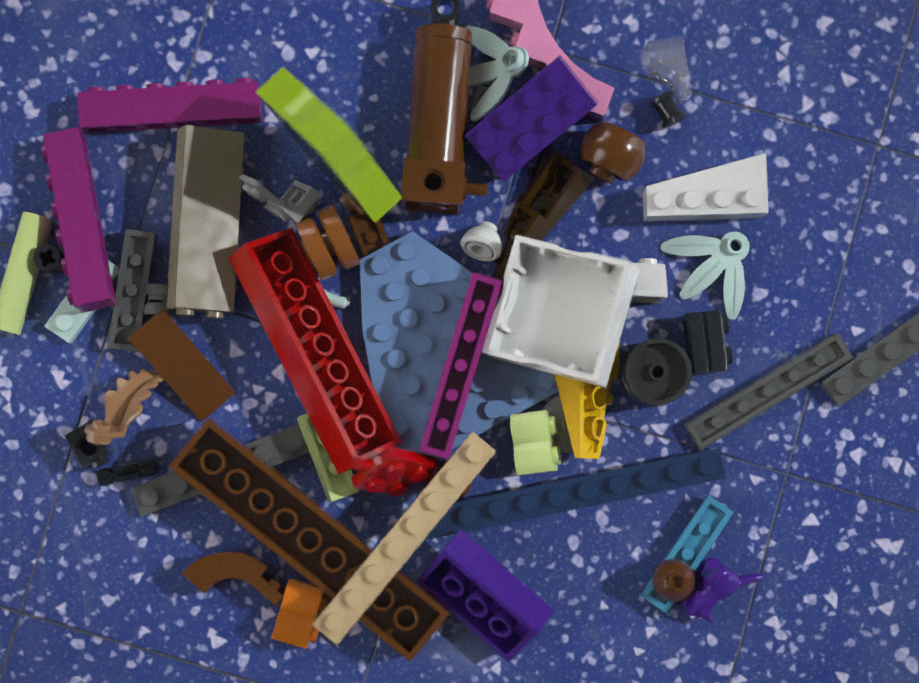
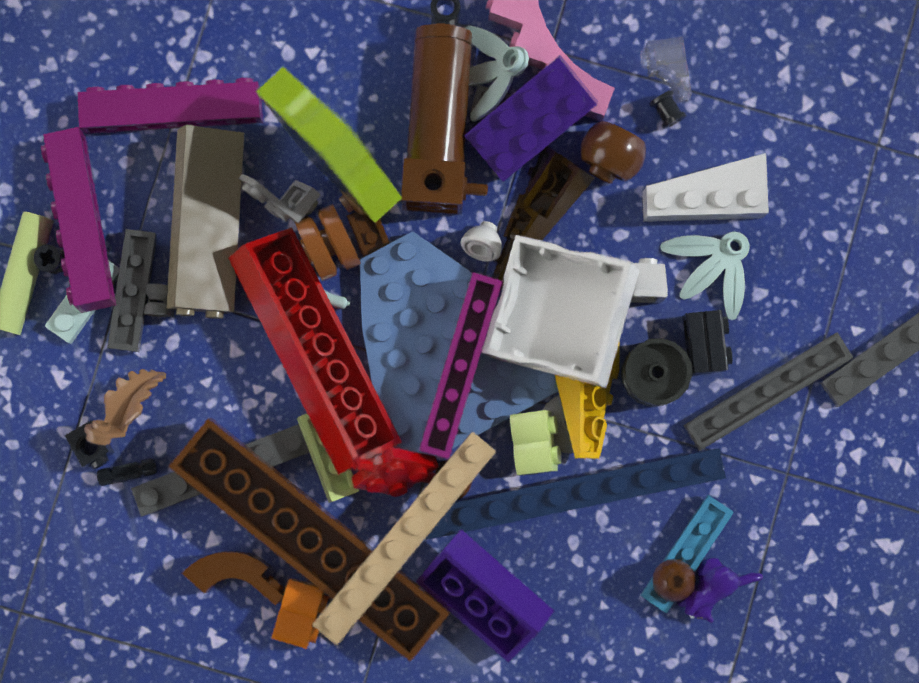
reddish brown sticker [128,309,236,422] -> none

